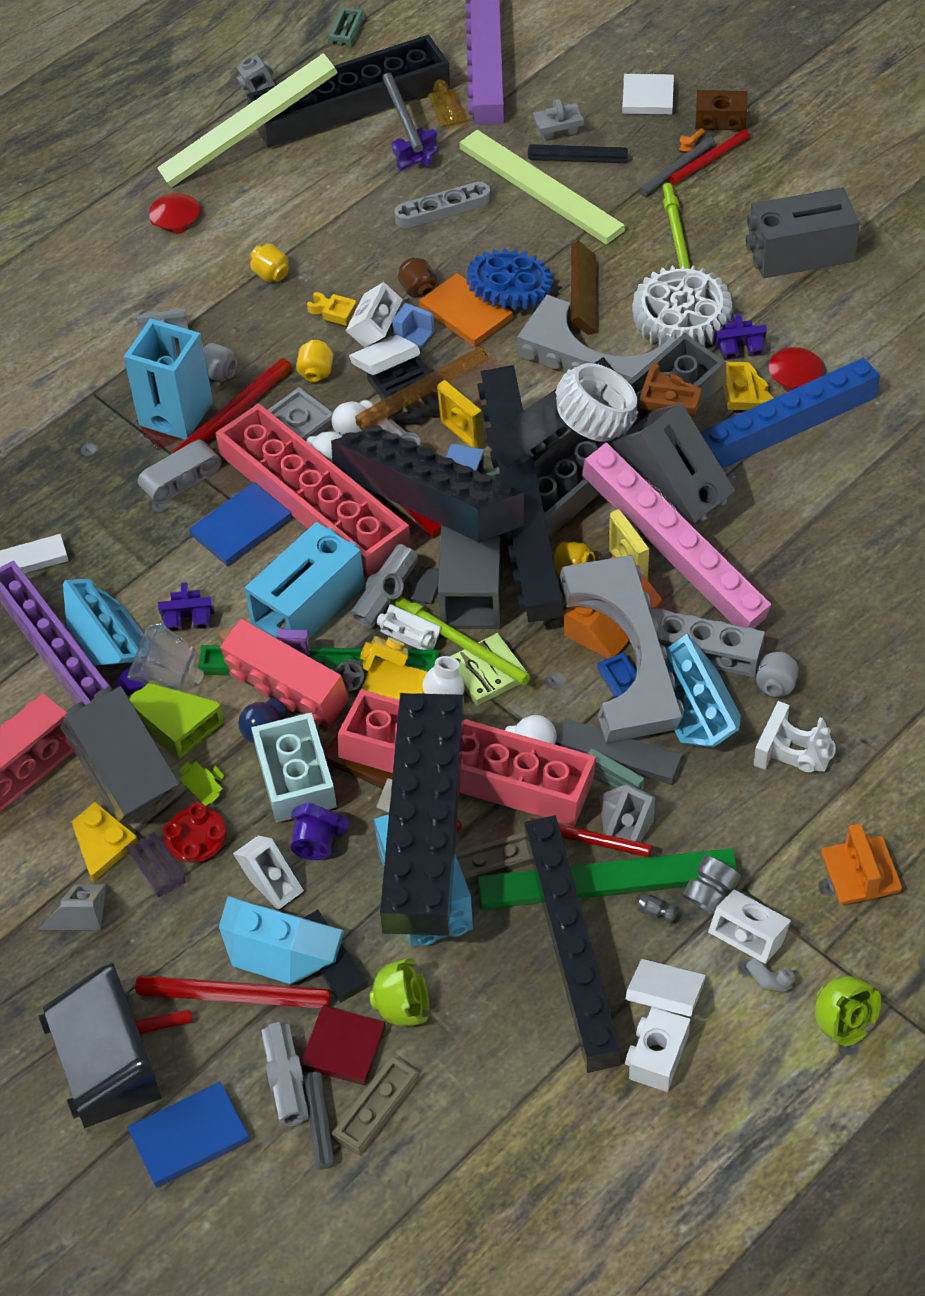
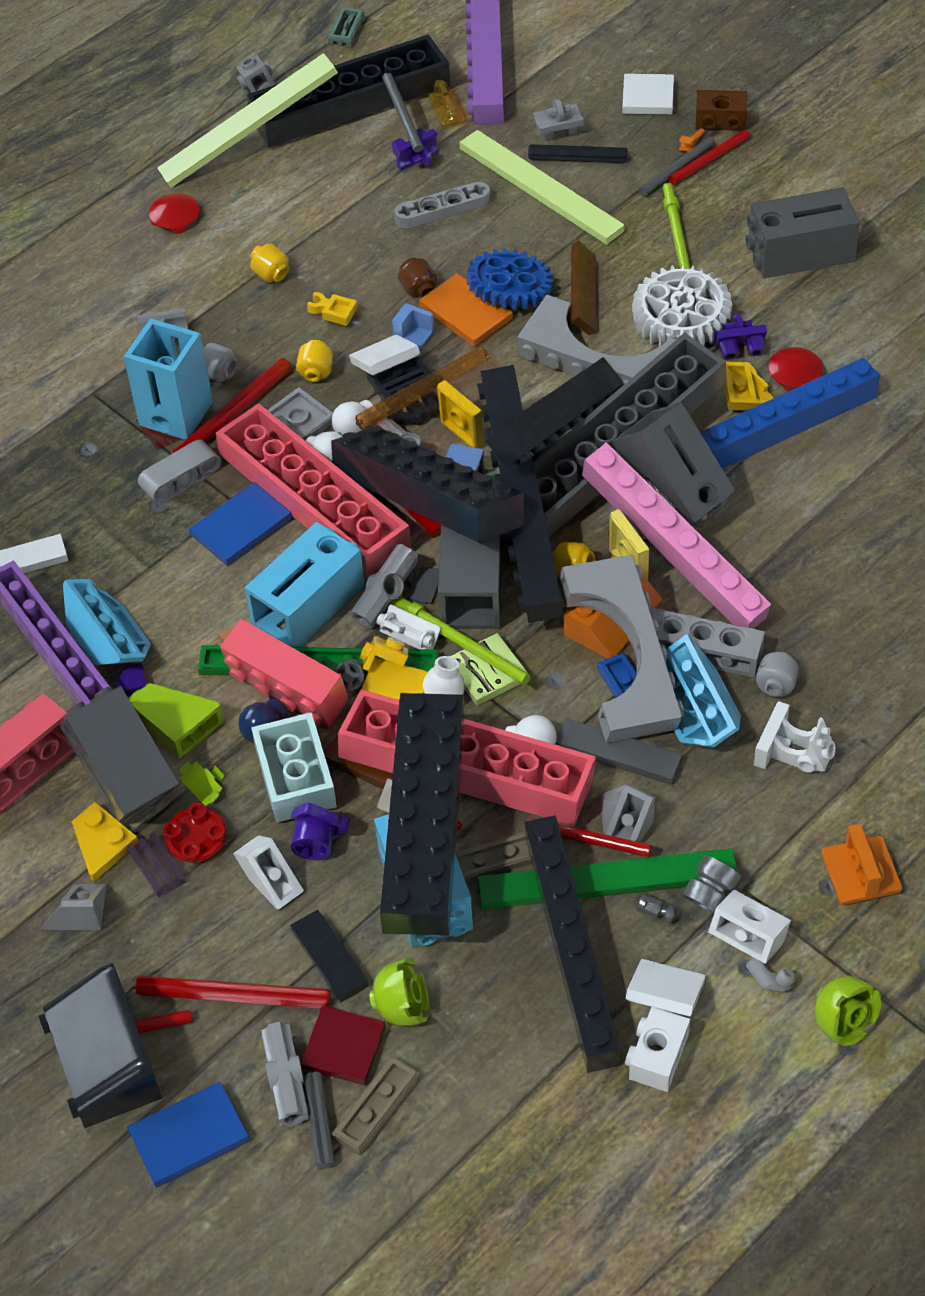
clear torso [127,624,204,690] -> none
dark purple hips [158,582,215,632] -> none
medium azure wedge [219,896,344,984] -> none
medium lavender tile [276,629,310,656] -> none
white brick [346,282,403,348] -> none
white gear [555,363,638,441] -> none
sand green tile [587,749,644,791] -> none
dark orange wing [639,363,701,417] -> none

